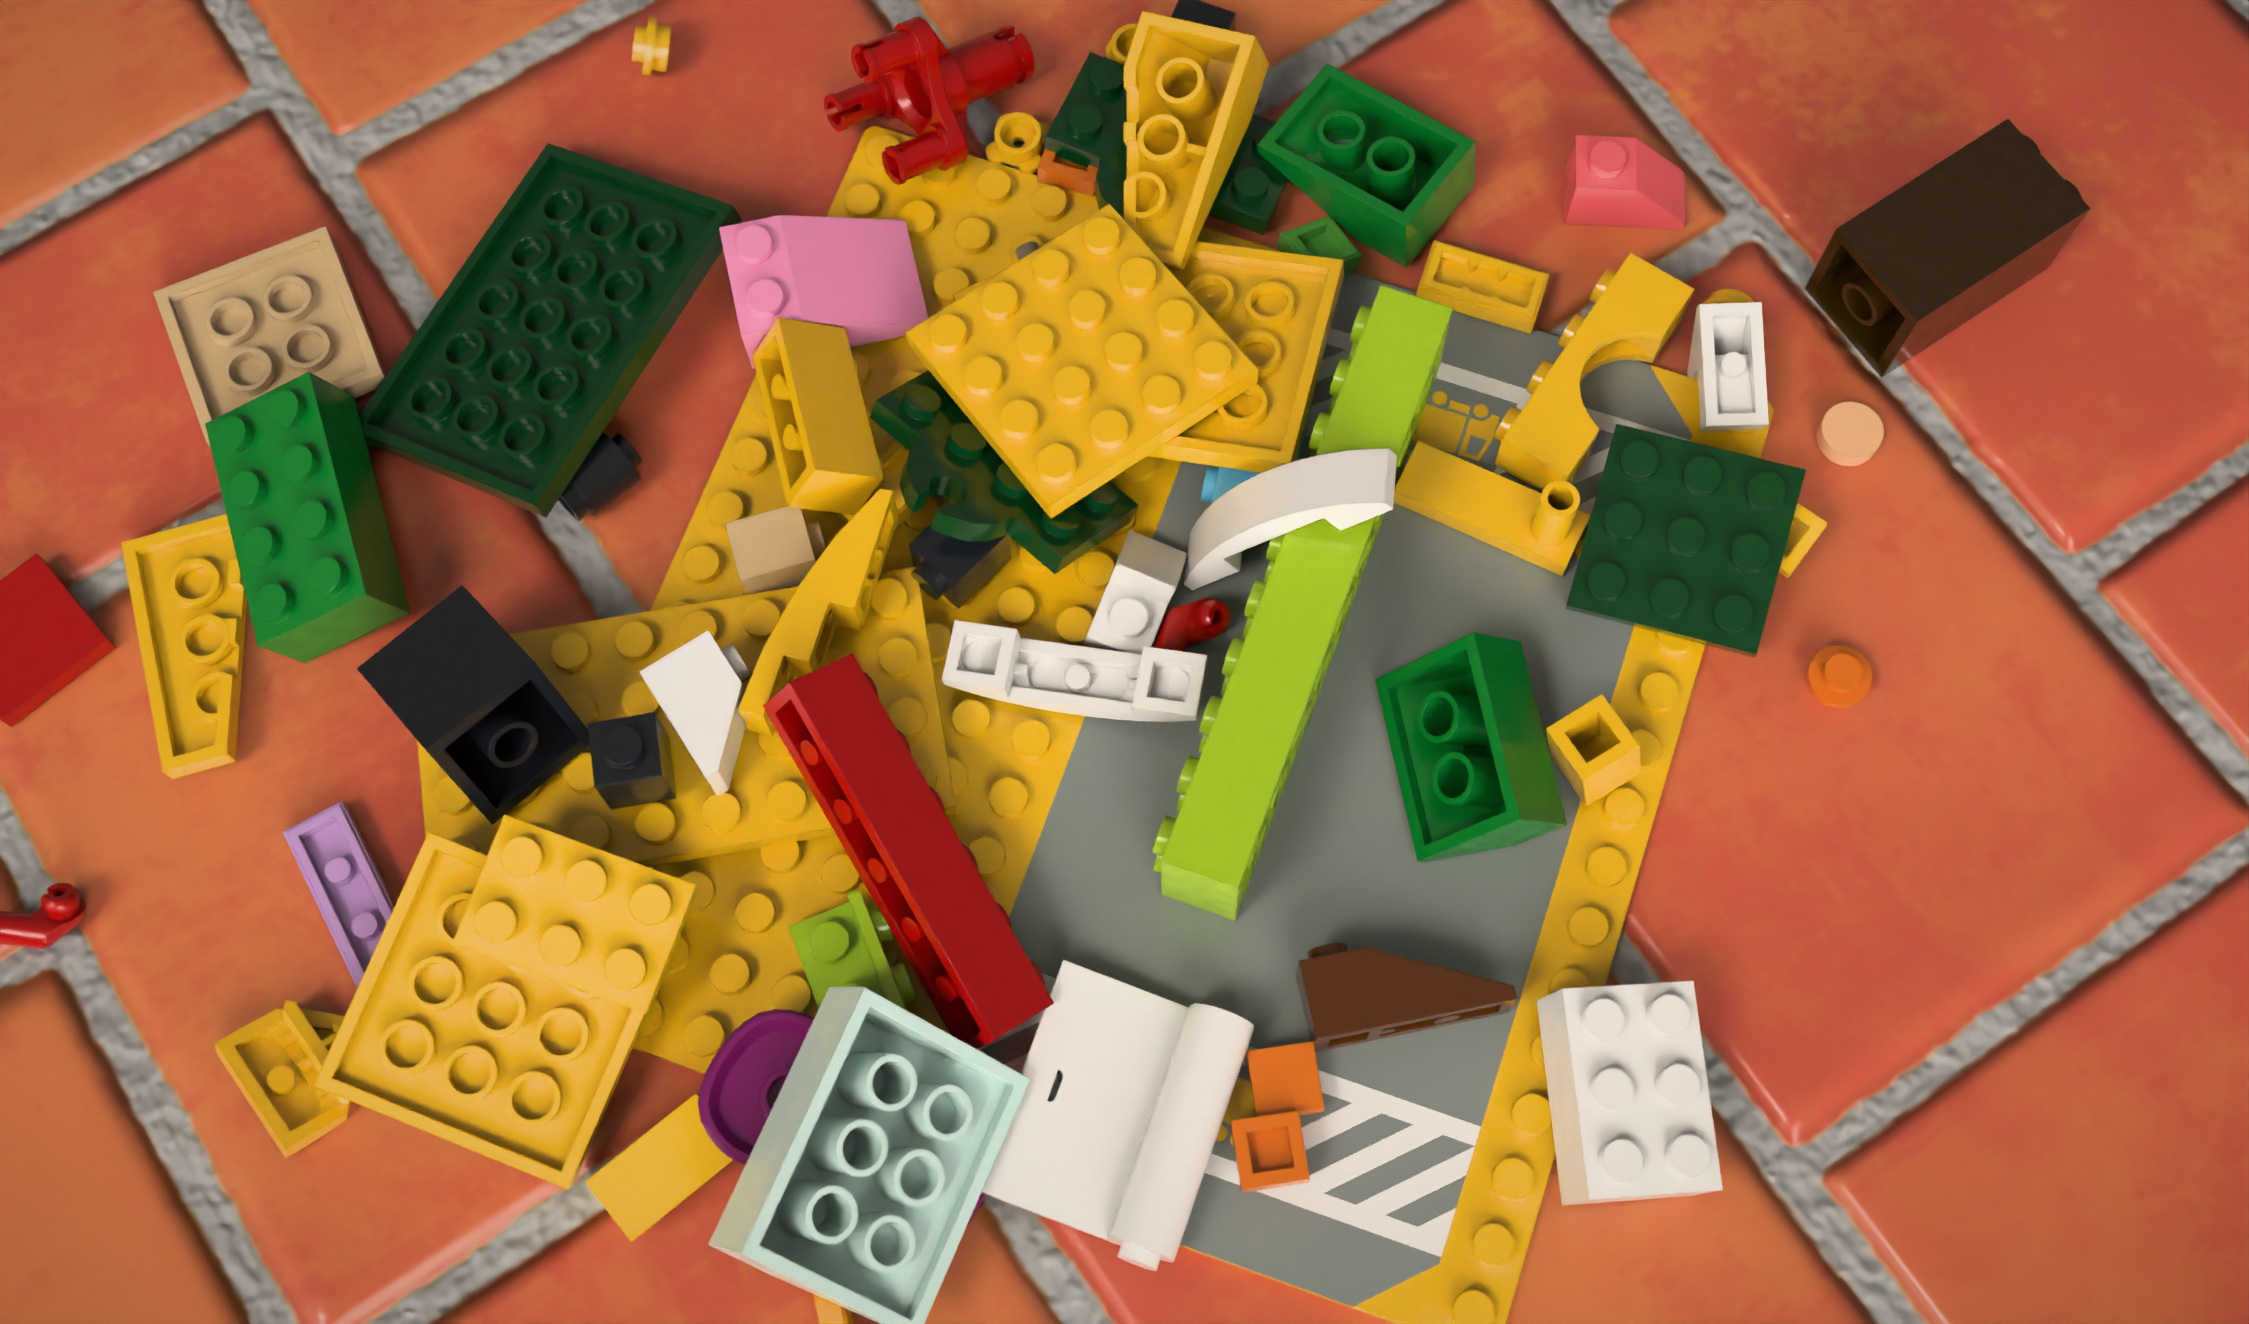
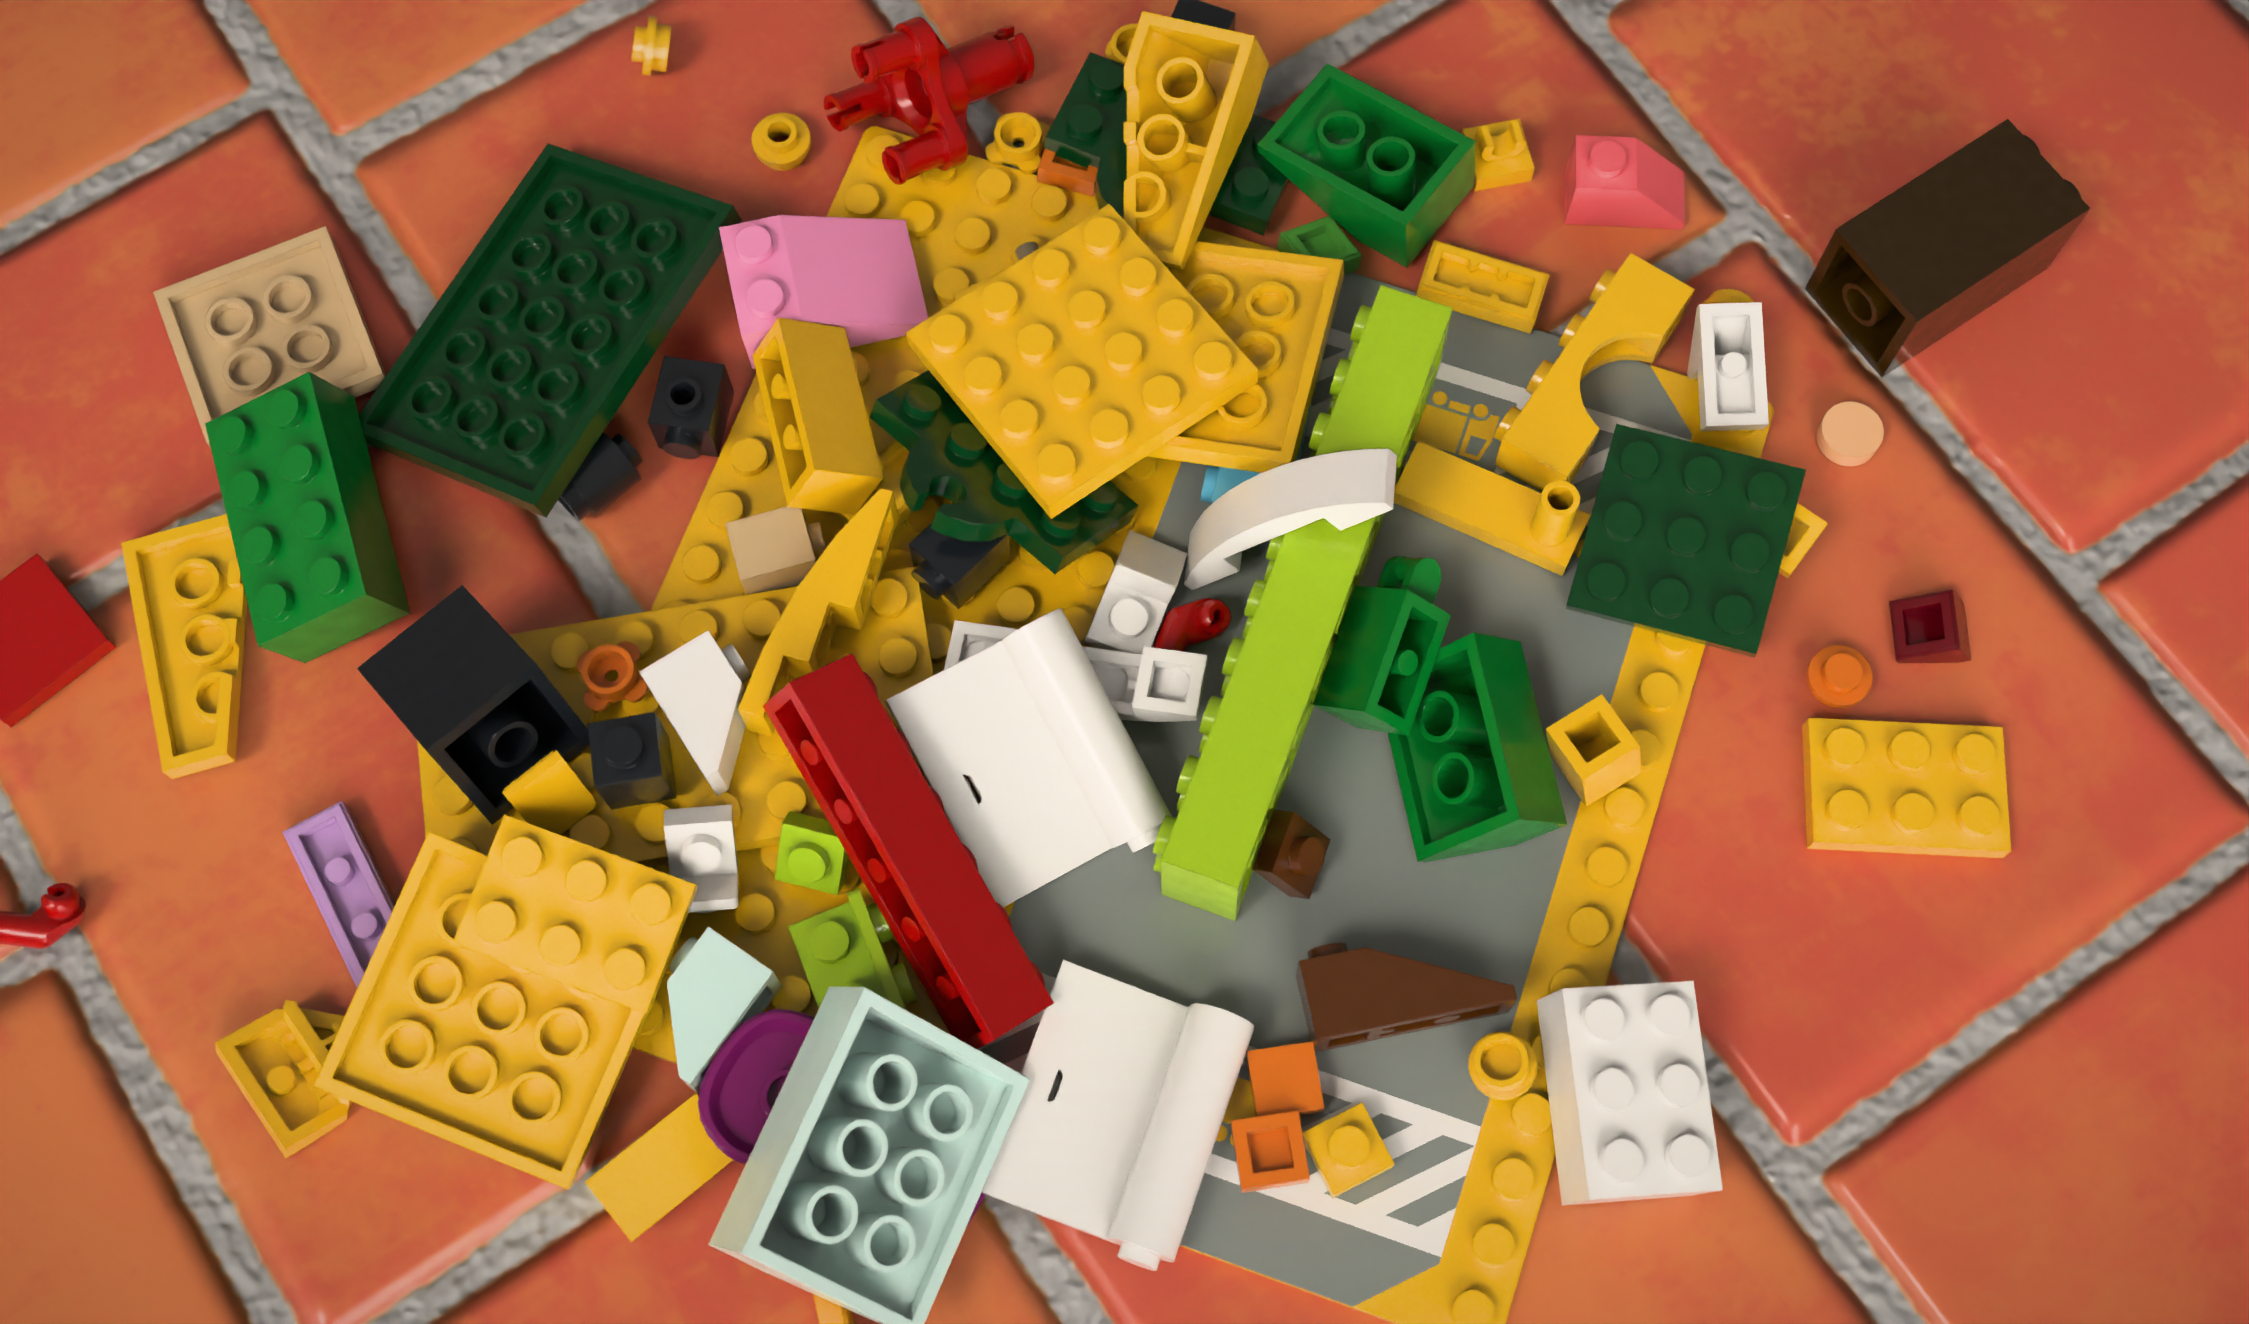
none -> yellow slope [502,750,597,835]
none -> orange plate [576,641,648,712]
none -> black brick [648,356,734,459]
none -> white bracket [664,804,739,913]
none -> light aqua slope [667,926,782,1094]
none -> yellow plate [751,113,811,171]
none -> lime plate [775,811,849,895]
none -> white door [885,608,1172,907]
none -> reddish brown plate [1252,810,1331,899]
none -> yellow plate [1302,1103,1395,1198]
none -> green brick [1313,556,1451,736]
none -> yellow tile [1462,119,1535,192]
none -> yellow plate [1468,1031,1537,1100]
none -> yellow plate [1802,718,2011,858]
none -> dark red slope [1889,589,1971,663]

